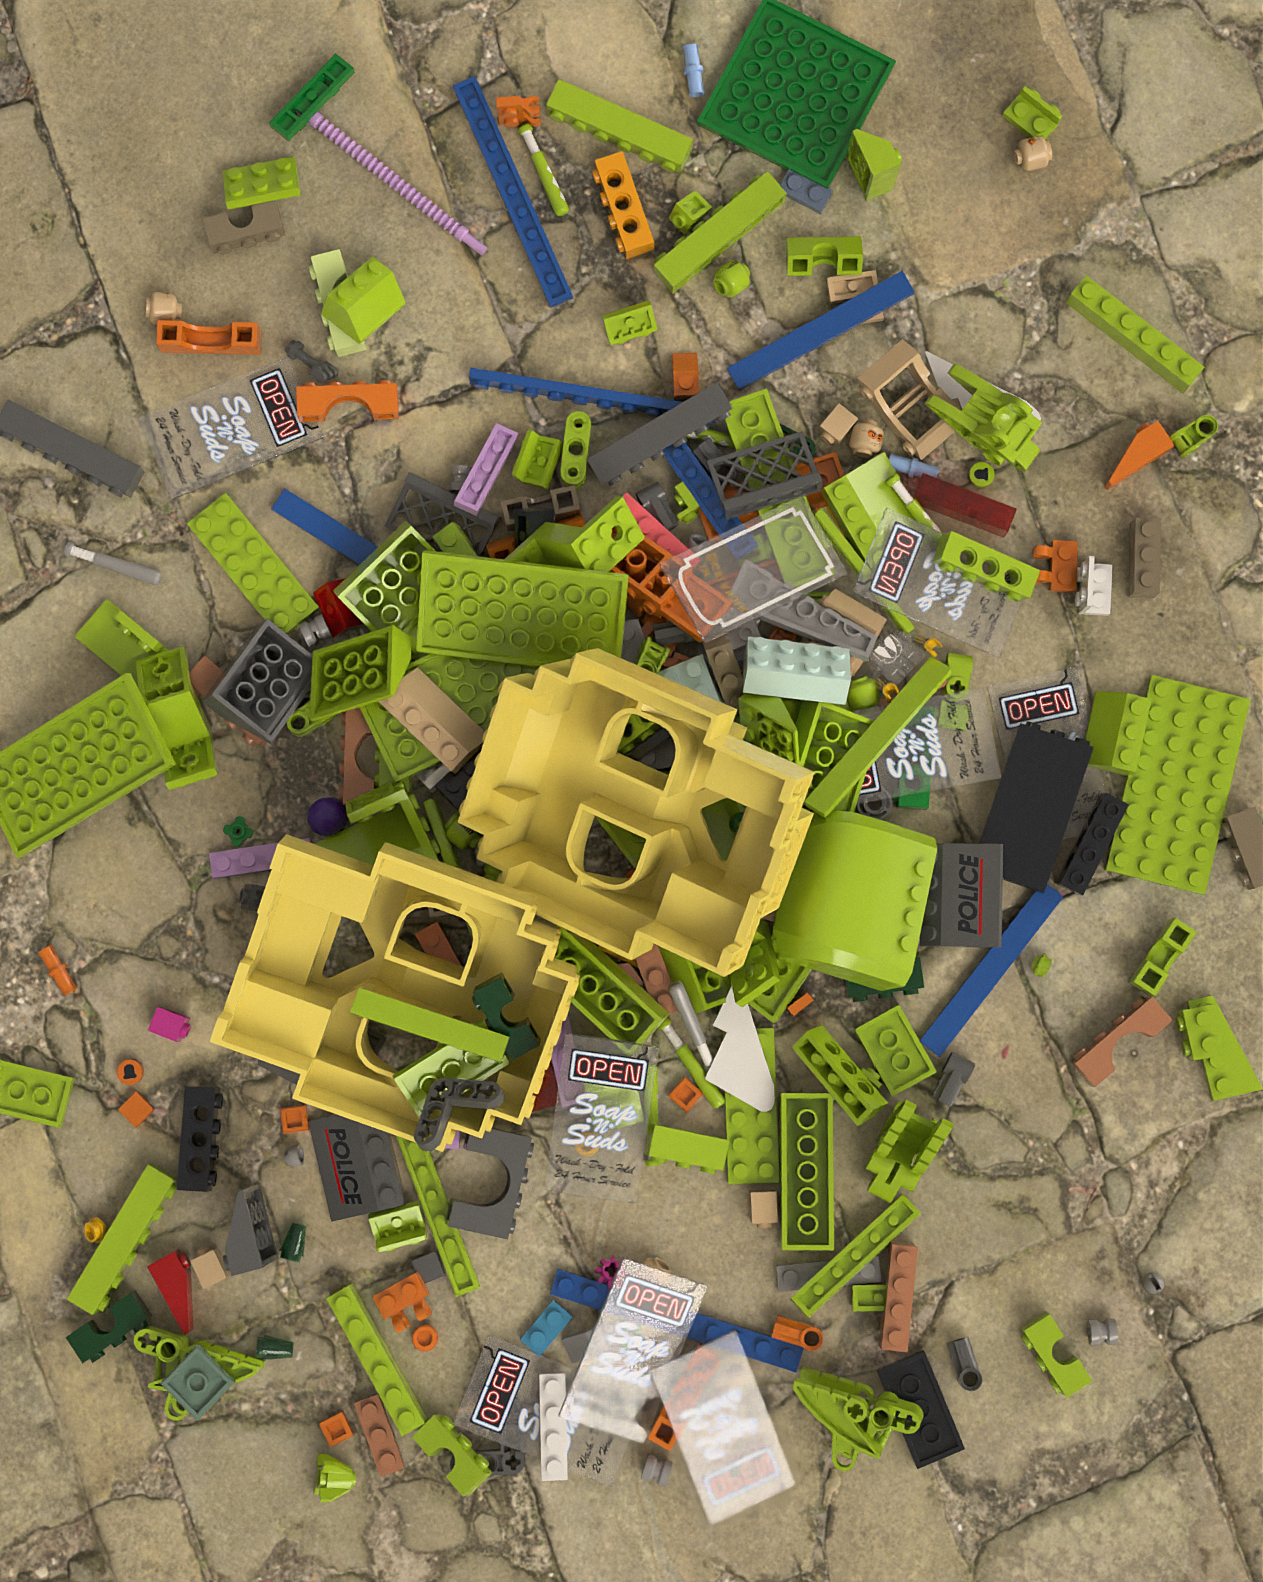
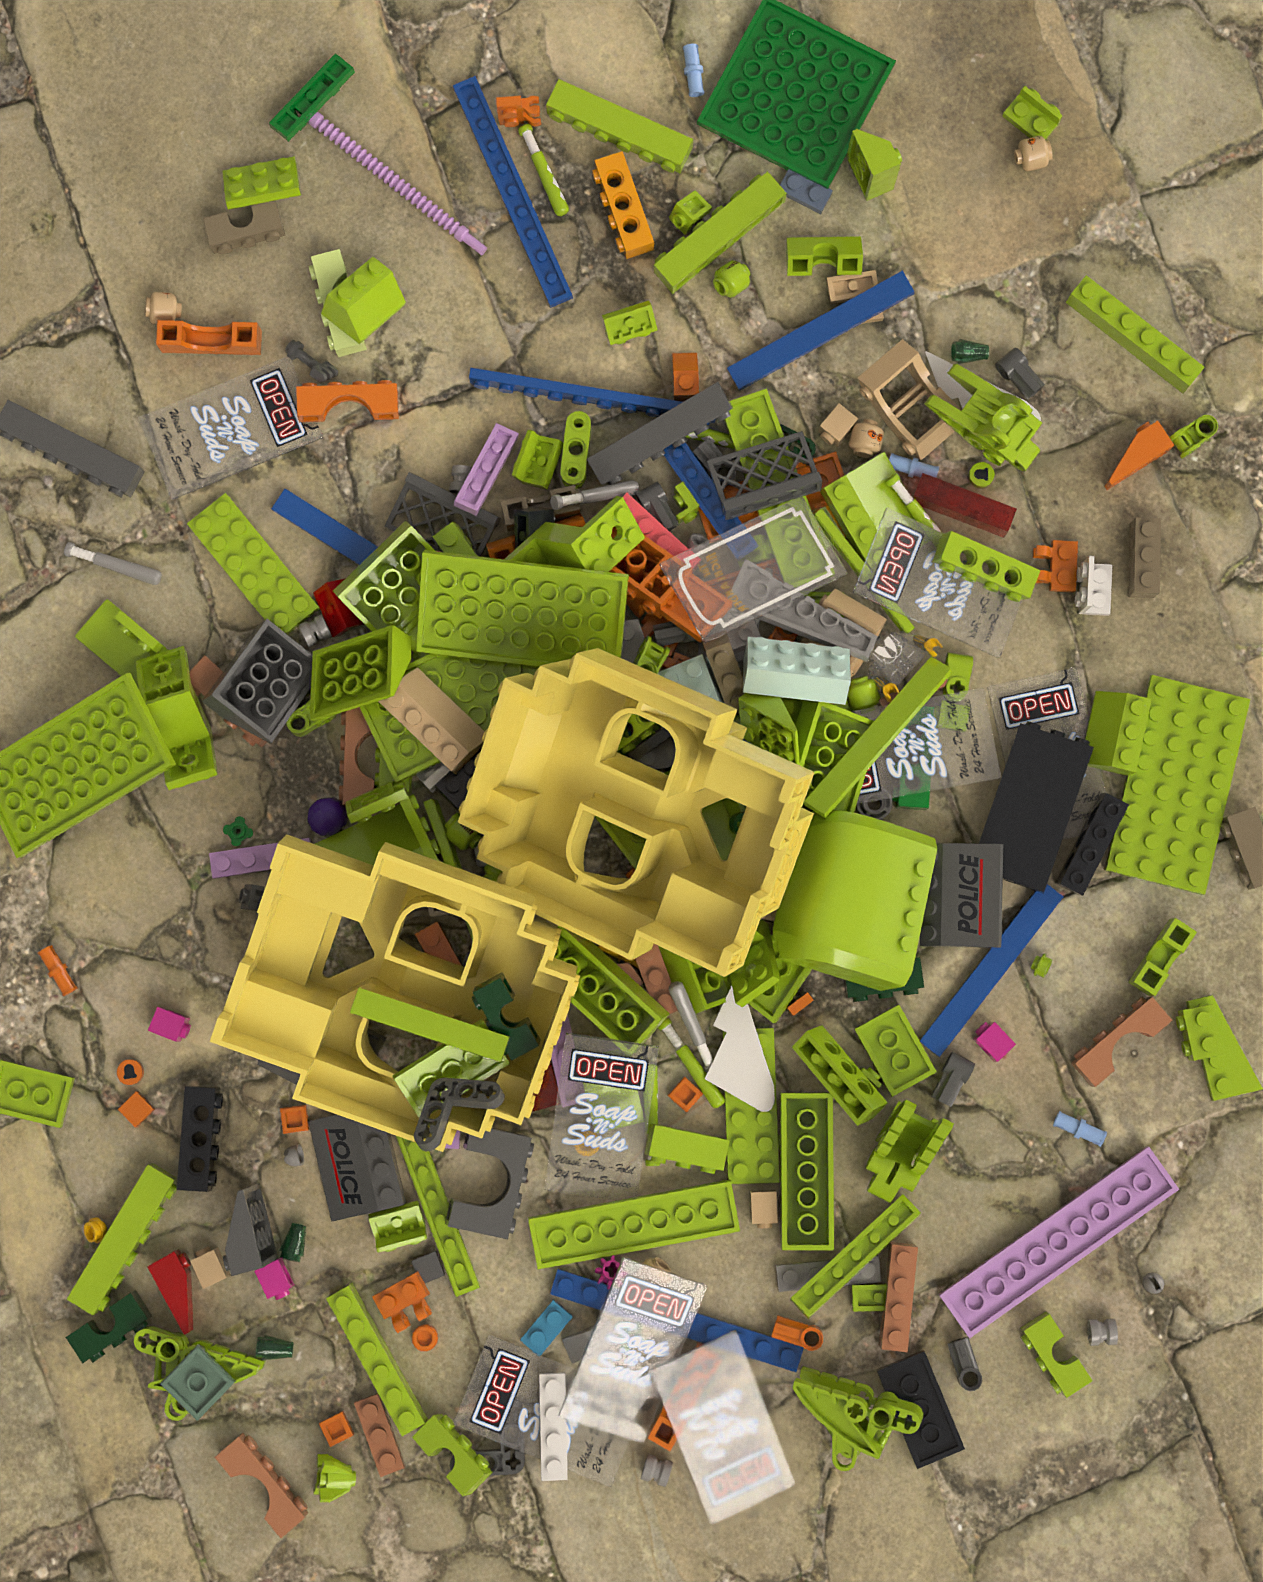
none -> nougat arch [215,1433,308,1538]
none -> dark pink brick [255,1257,294,1300]
none -> lime plate [528,1179,740,1270]
none -> light grey piece [550,480,639,510]
none -> lavender plate [938,1146,1179,1339]
none -> clear green cone [951,339,989,364]
none -> dark pink brick [973,1022,1016,1062]
none -> dark grey piece [995,347,1045,400]
none -> light blue pin [1053,1111,1107,1147]

